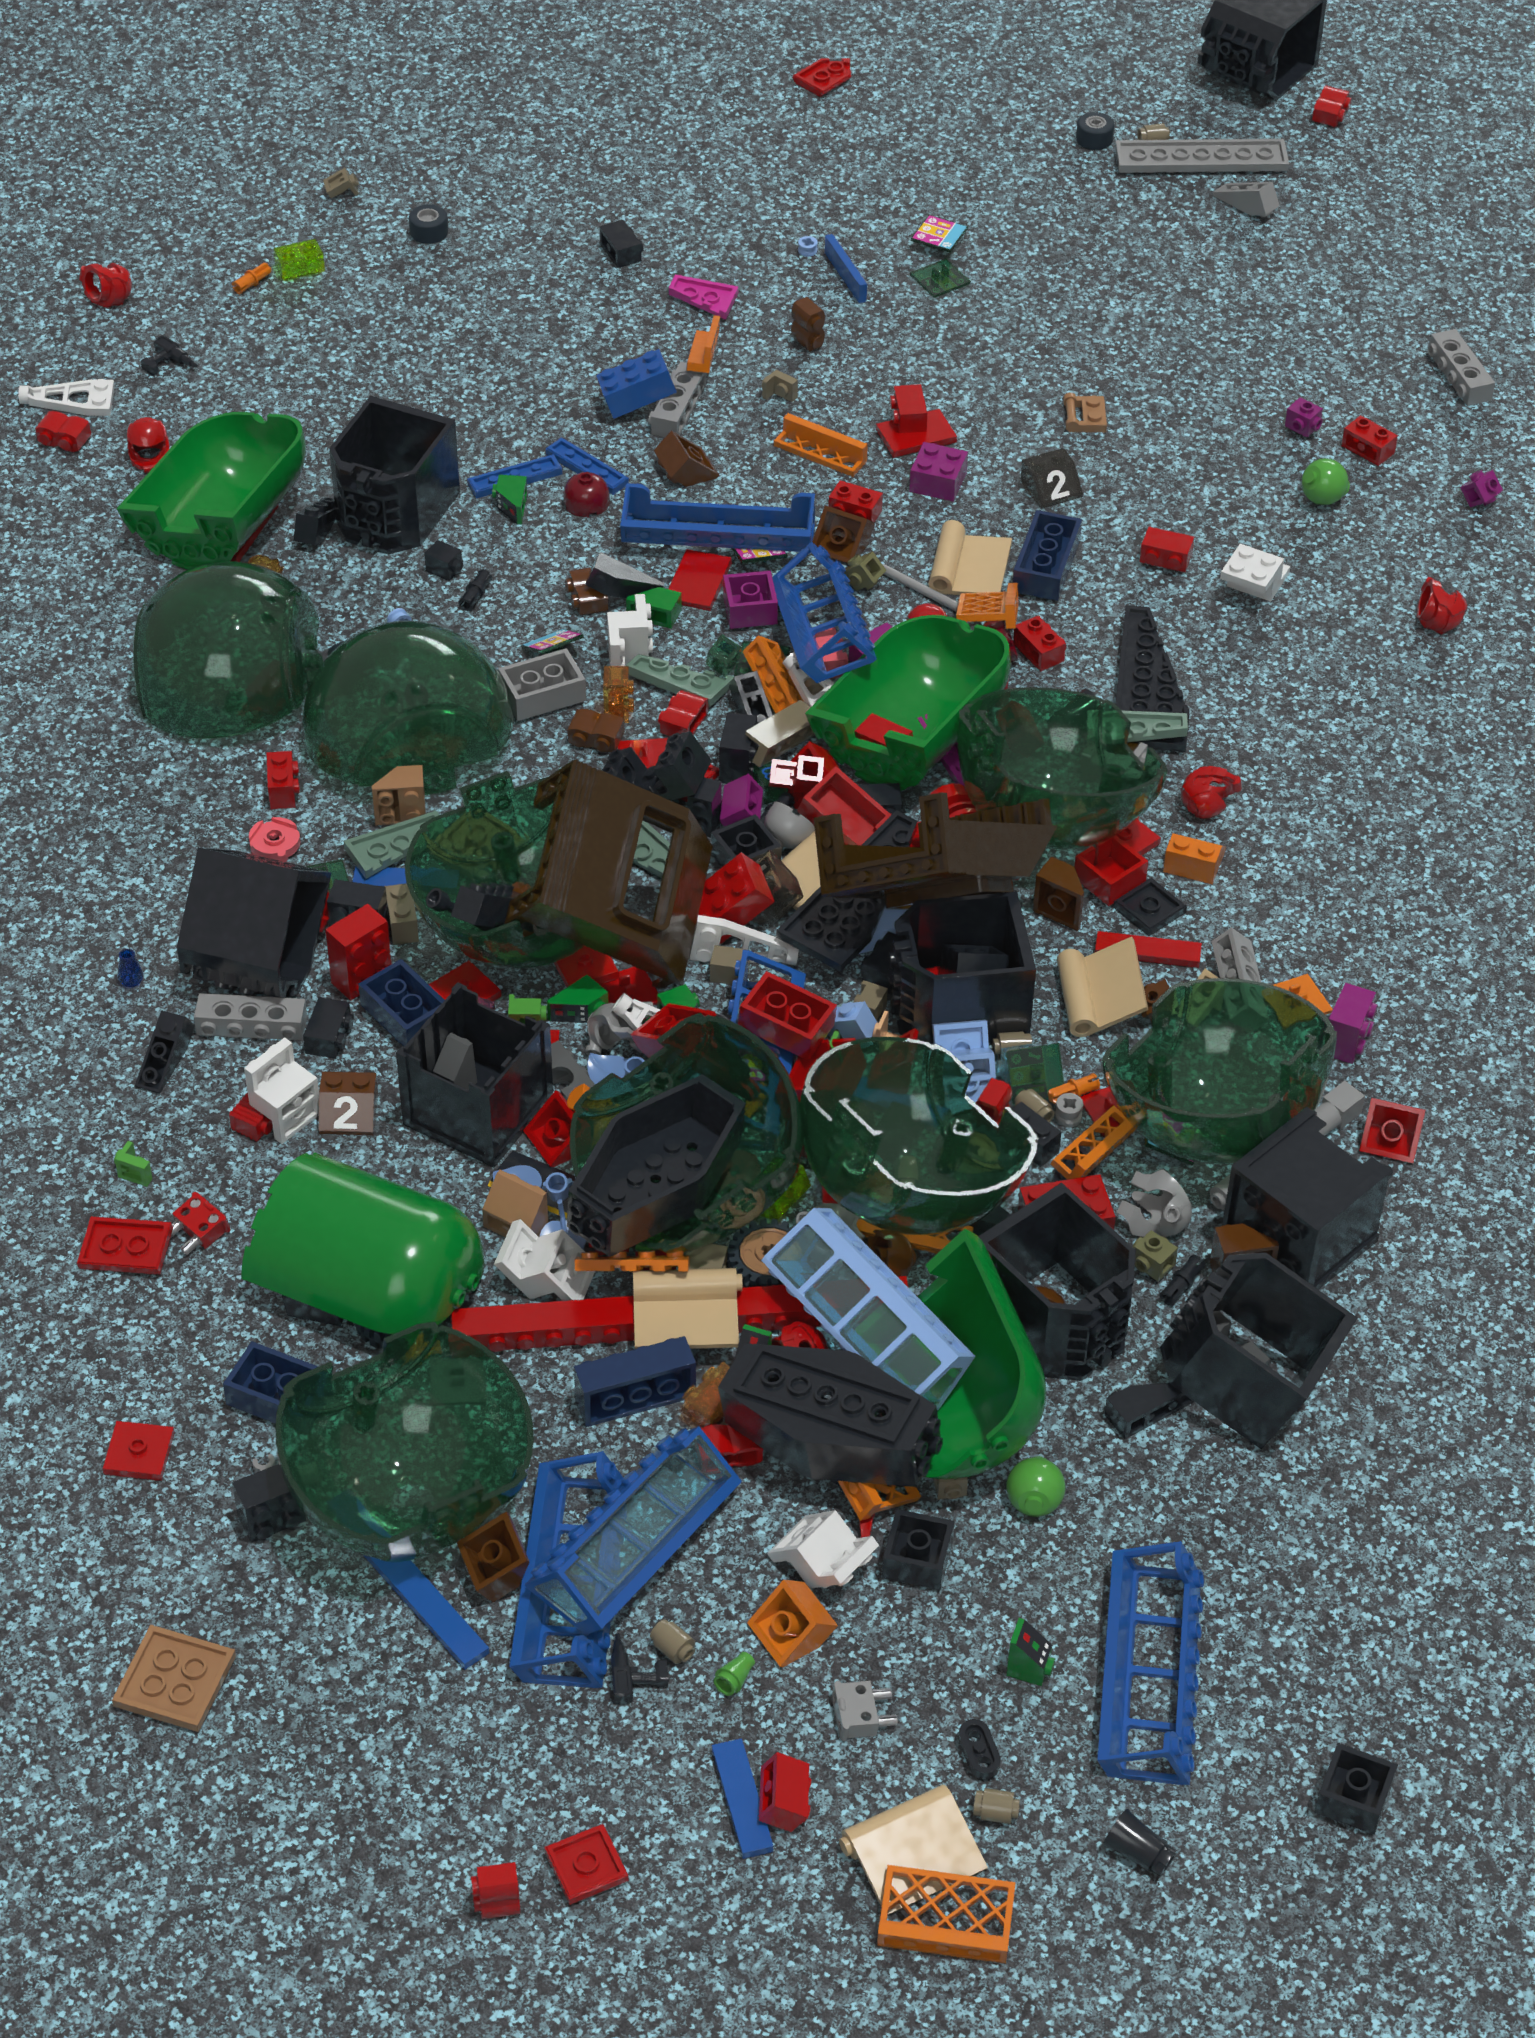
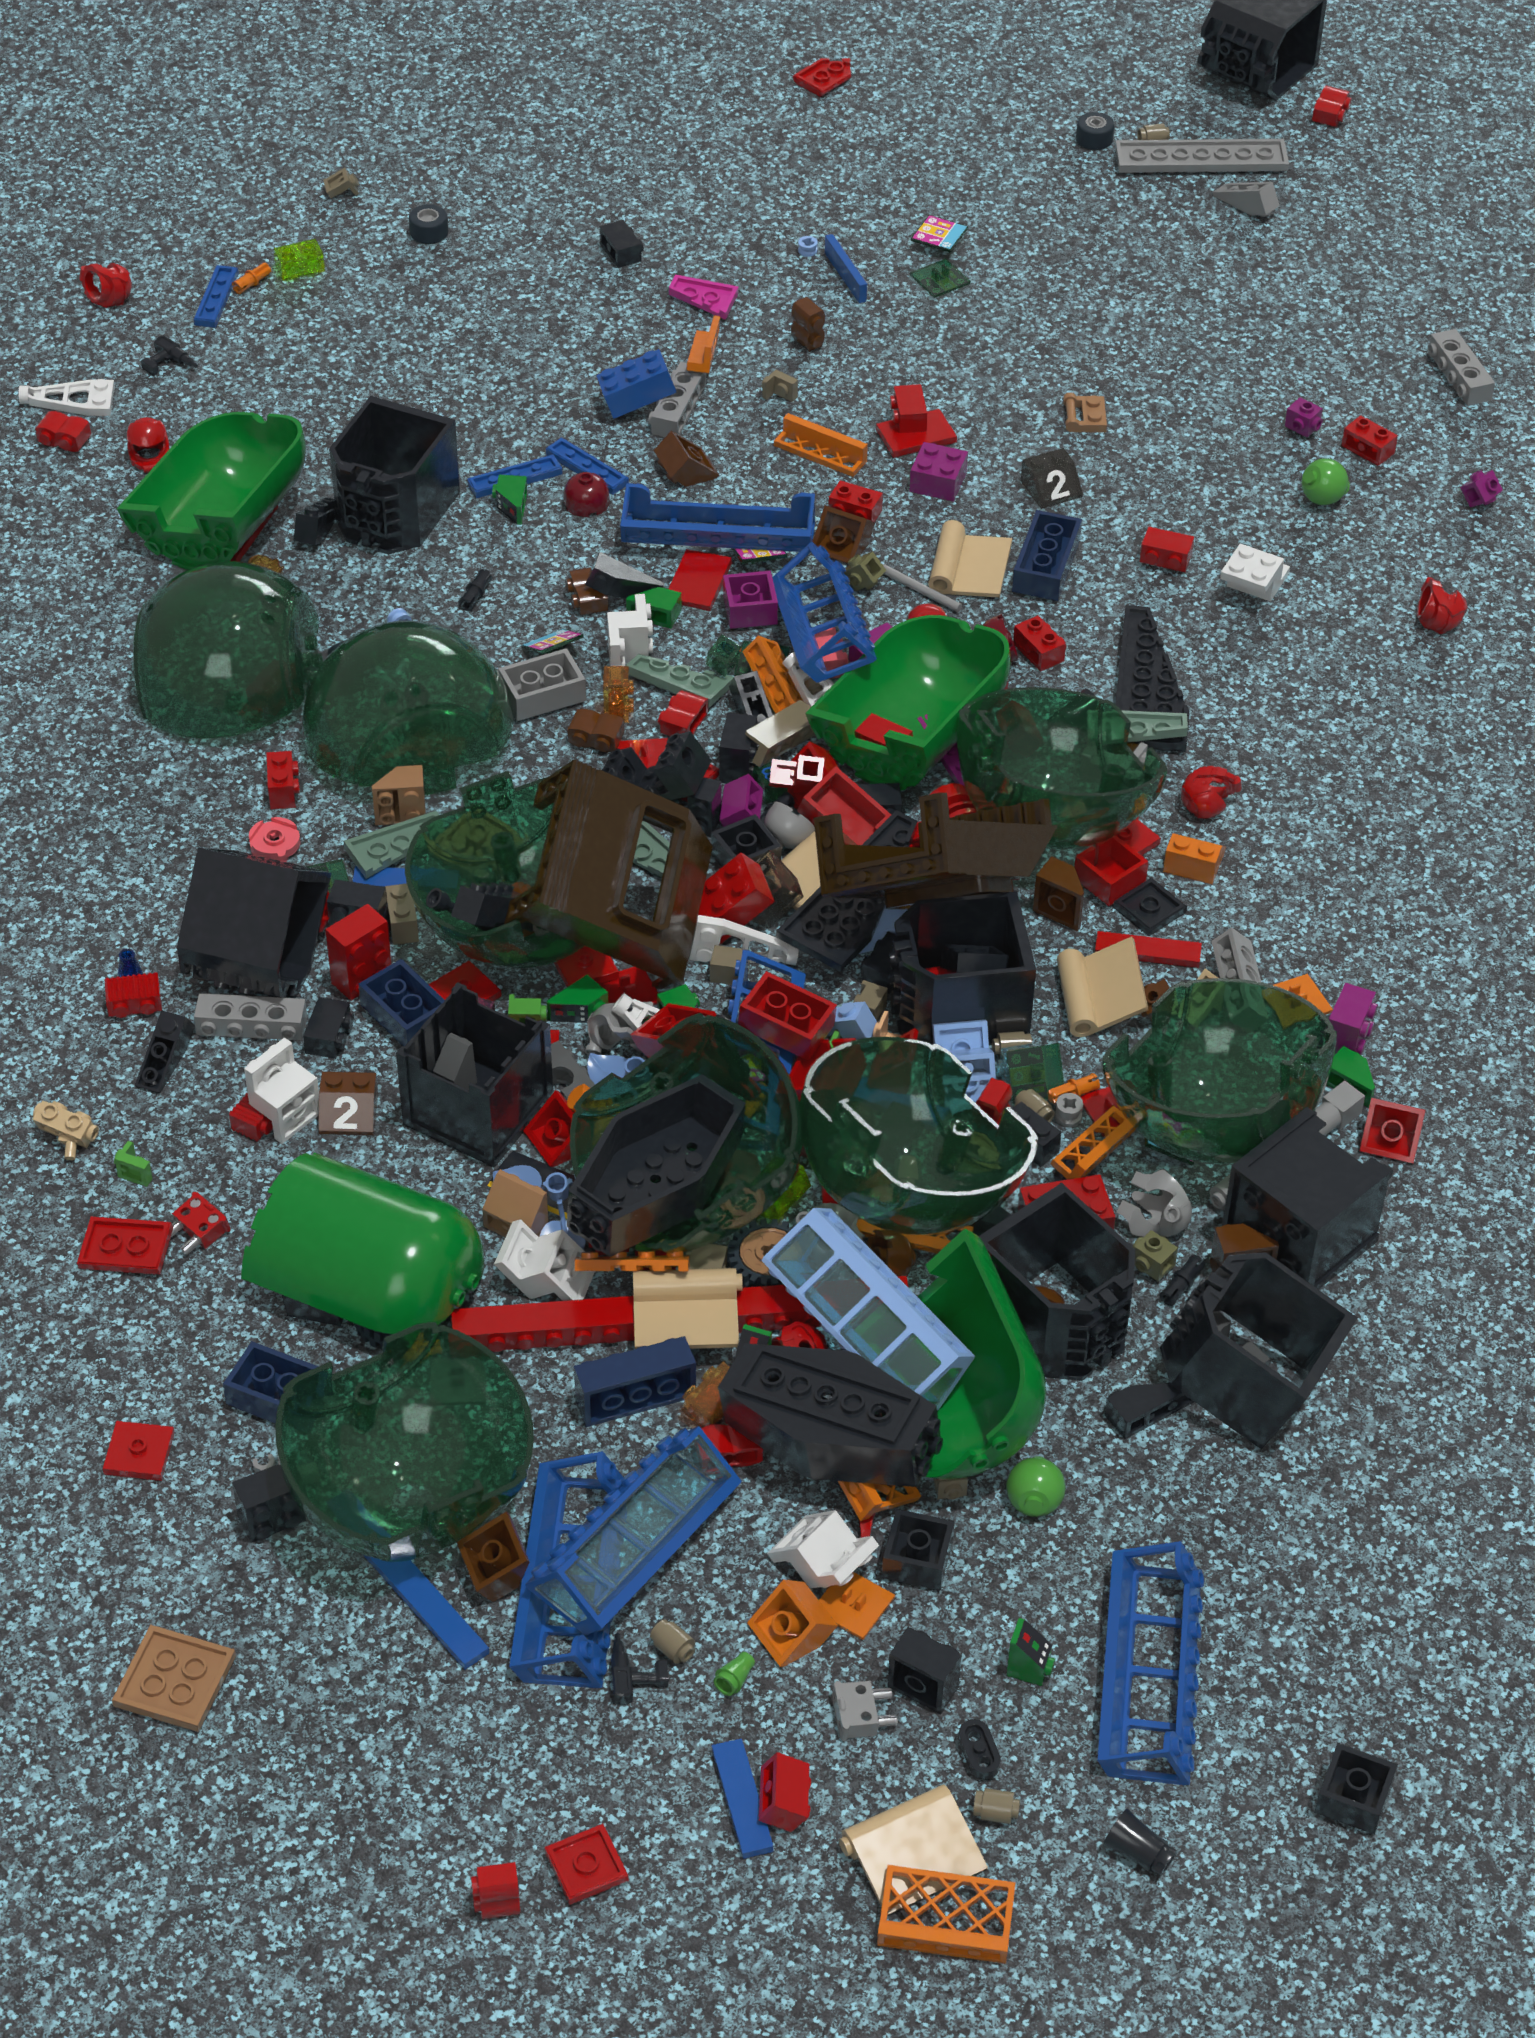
black brick [424,540,463,581] -> none
orange fence [956,583,1019,629] -> none
none -> tan brick [32,1100,99,1160]
none -> red brick [104,972,162,1018]
none -> blue tile [193,265,239,328]
none -> orange piece [819,1572,895,1640]
none -> black brick [887,1627,962,1714]
none -> green slope [1323,1046,1375,1108]

